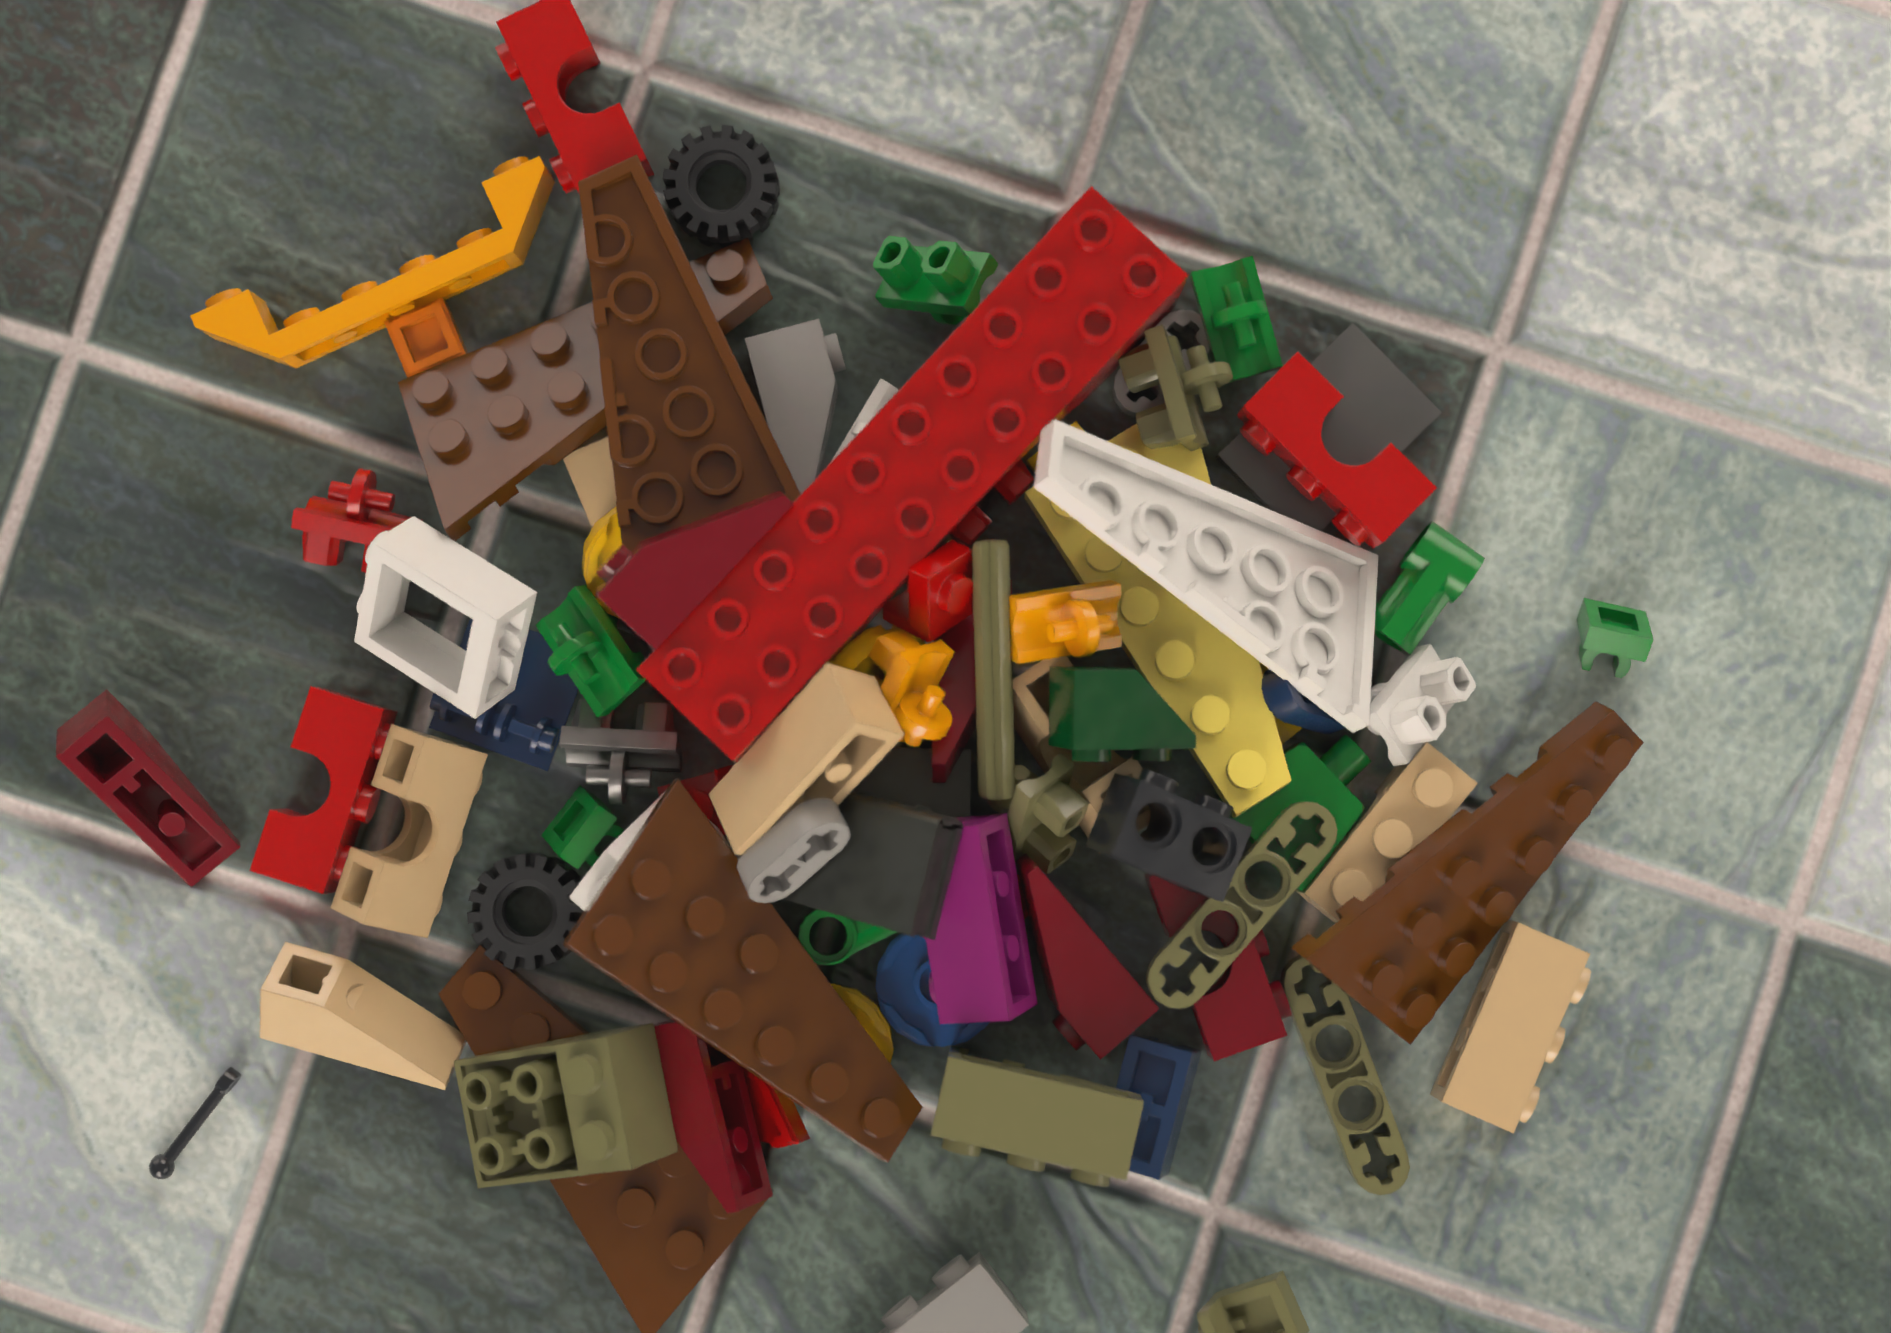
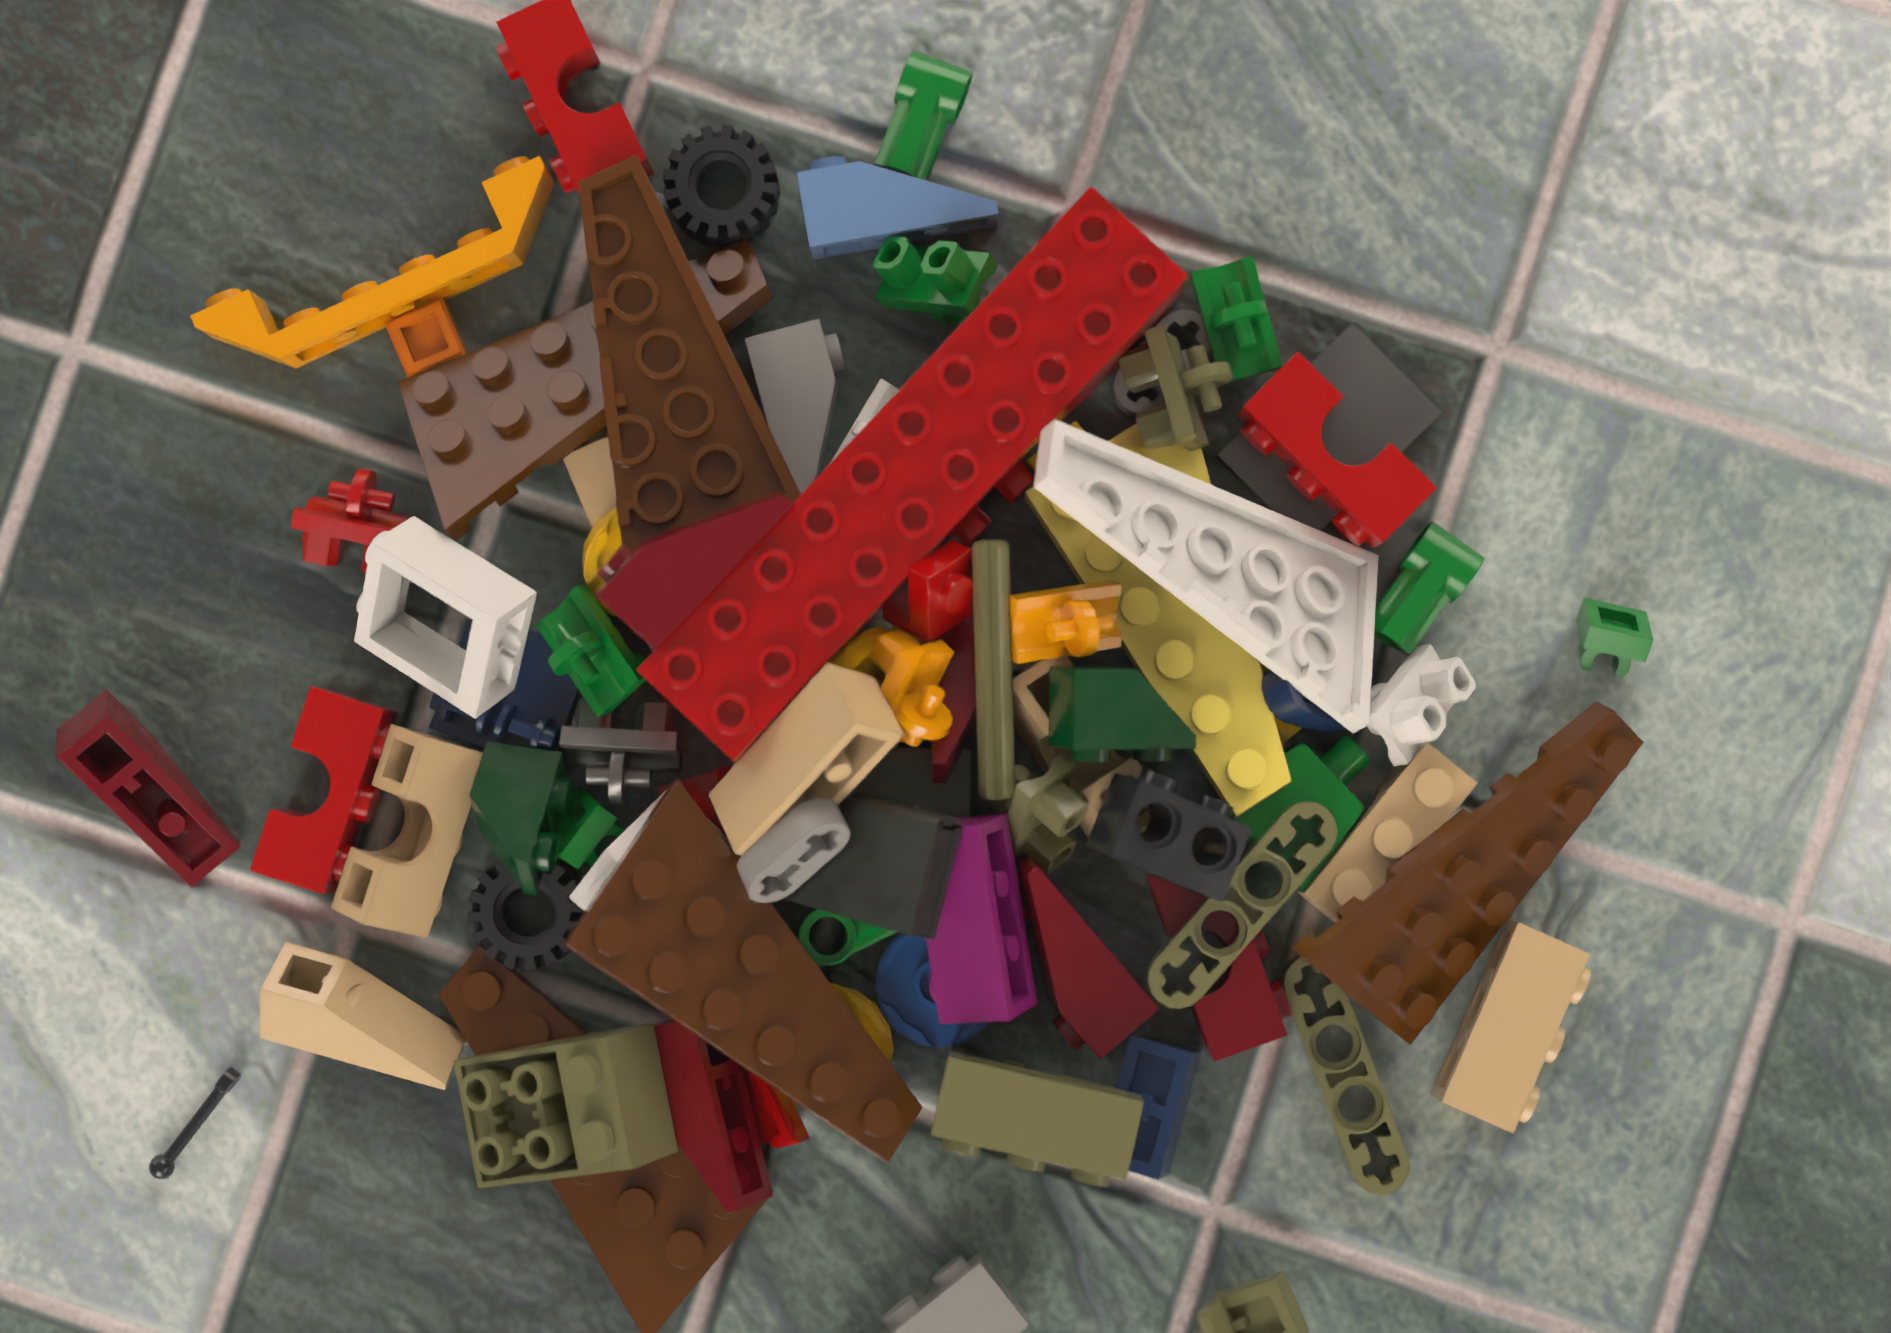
none -> dark green slope [469,742,576,895]
none -> medium blue slope [796,156,999,260]
none -> green piece [874,50,973,181]

